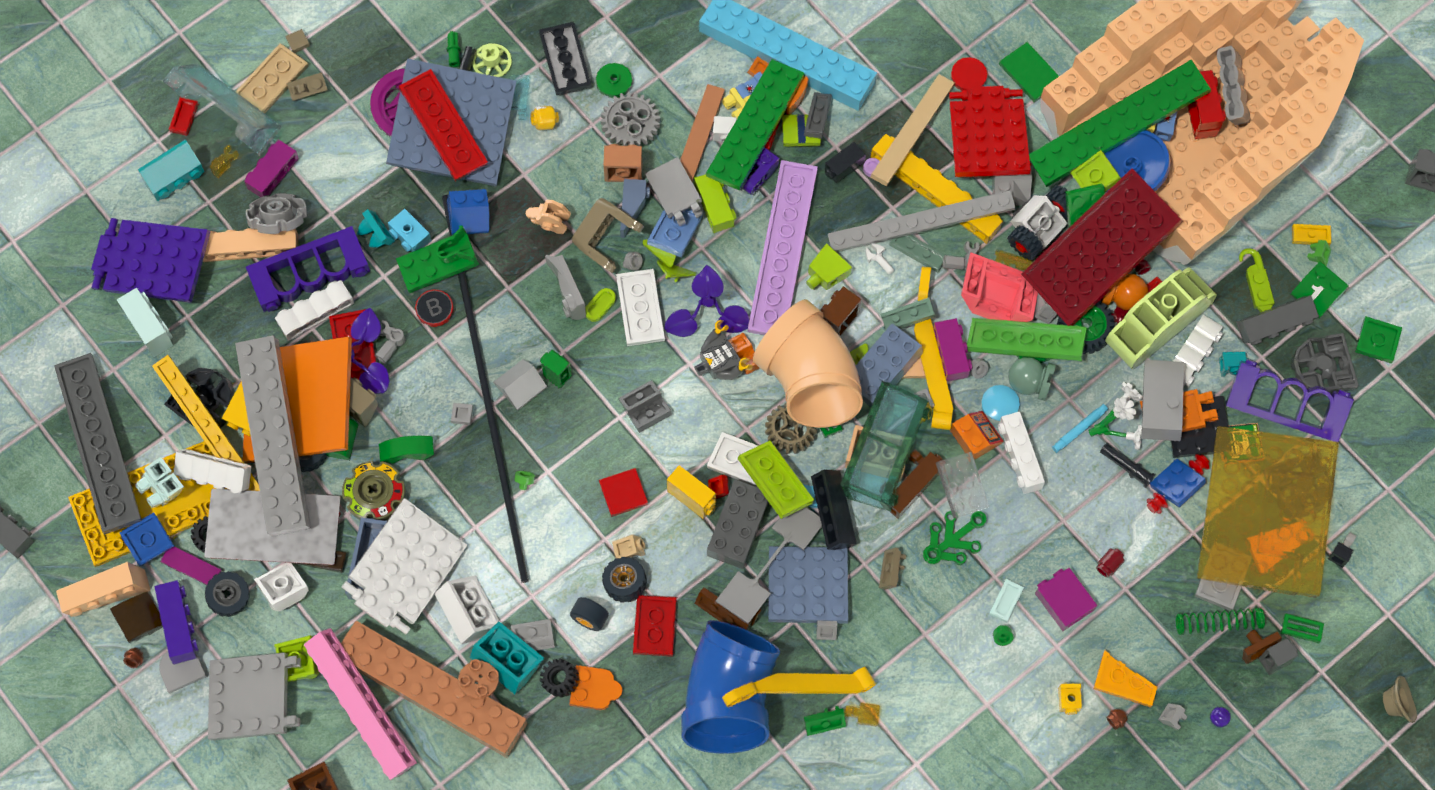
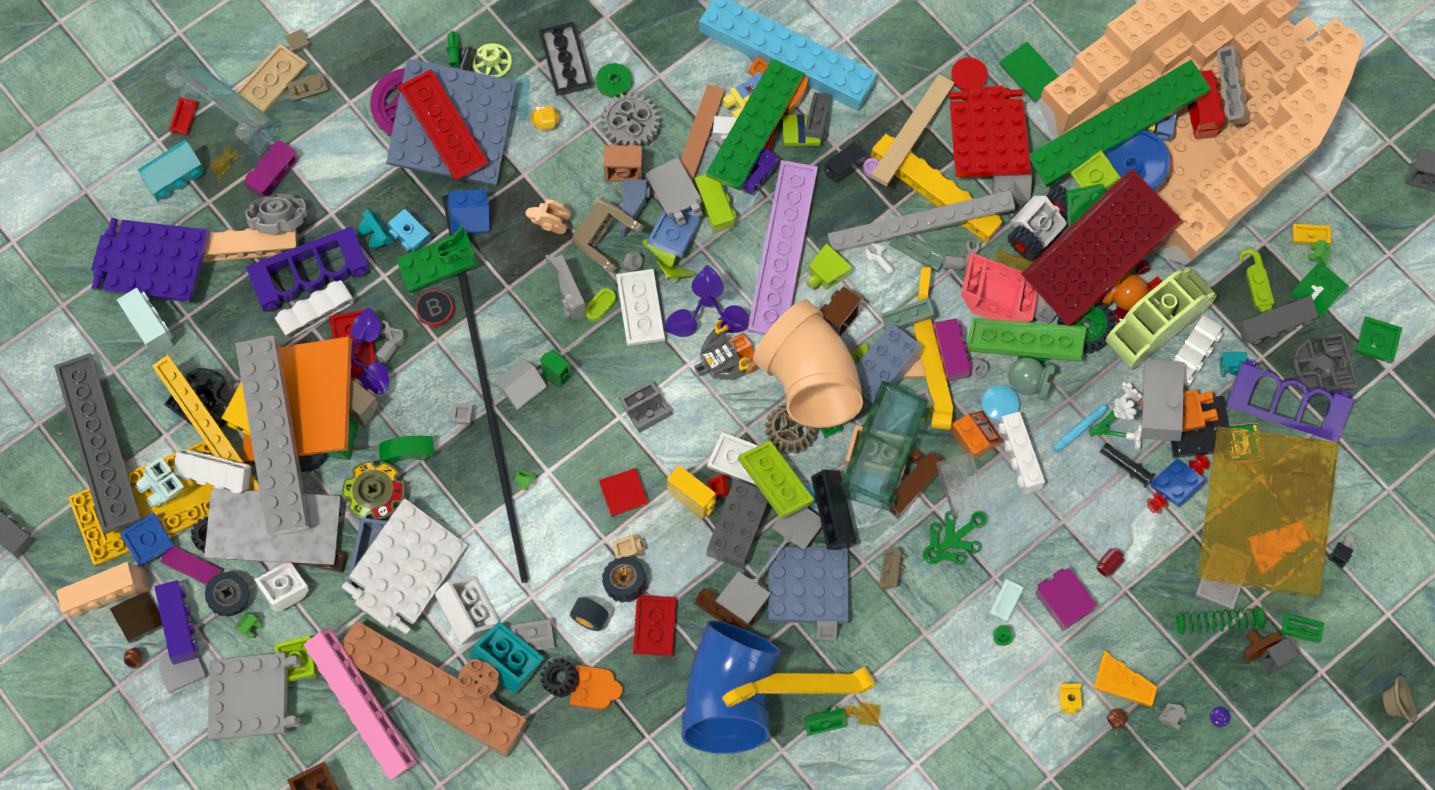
none -> bright green tile [234,613,262,638]

